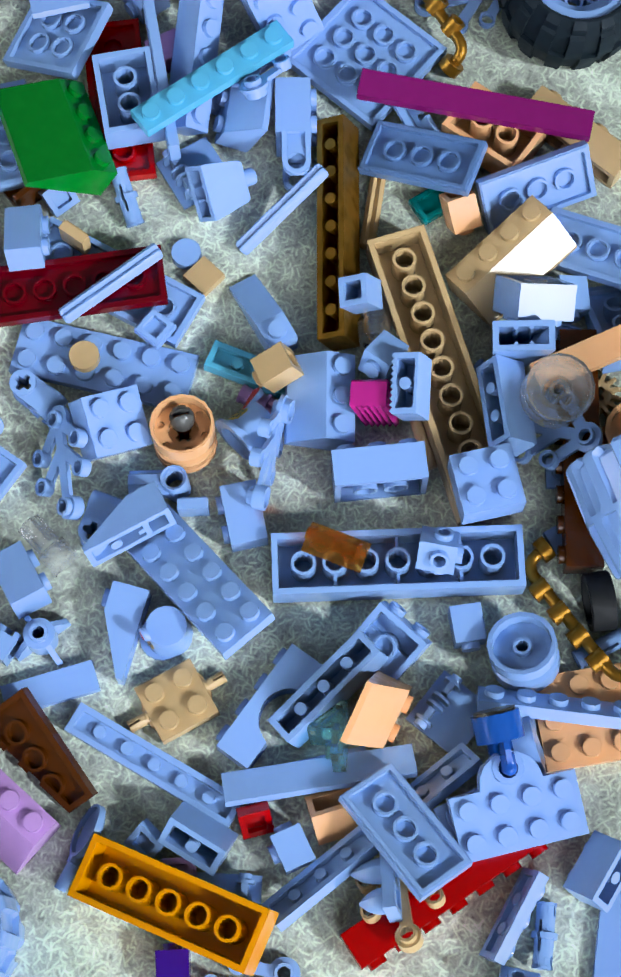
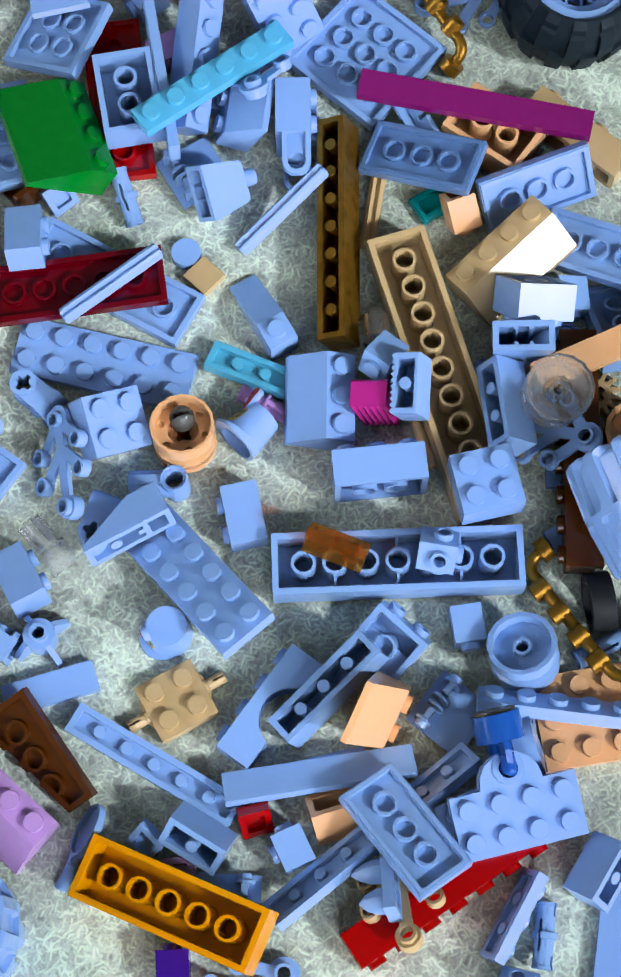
tan tile [58,220,92,255] -> none
tan tile [69,341,100,373] -> none
light blue slope [101,580,152,686] -> none
light blue tile [134,308,177,351] -> none
light blue tile [177,496,210,517] -> none
light blue plant [246,394,295,511] -> none
tan brick [250,341,304,393] -> none
clear light blue slope [307,700,350,772] -> none
light blue brick [338,273,383,314] -> none

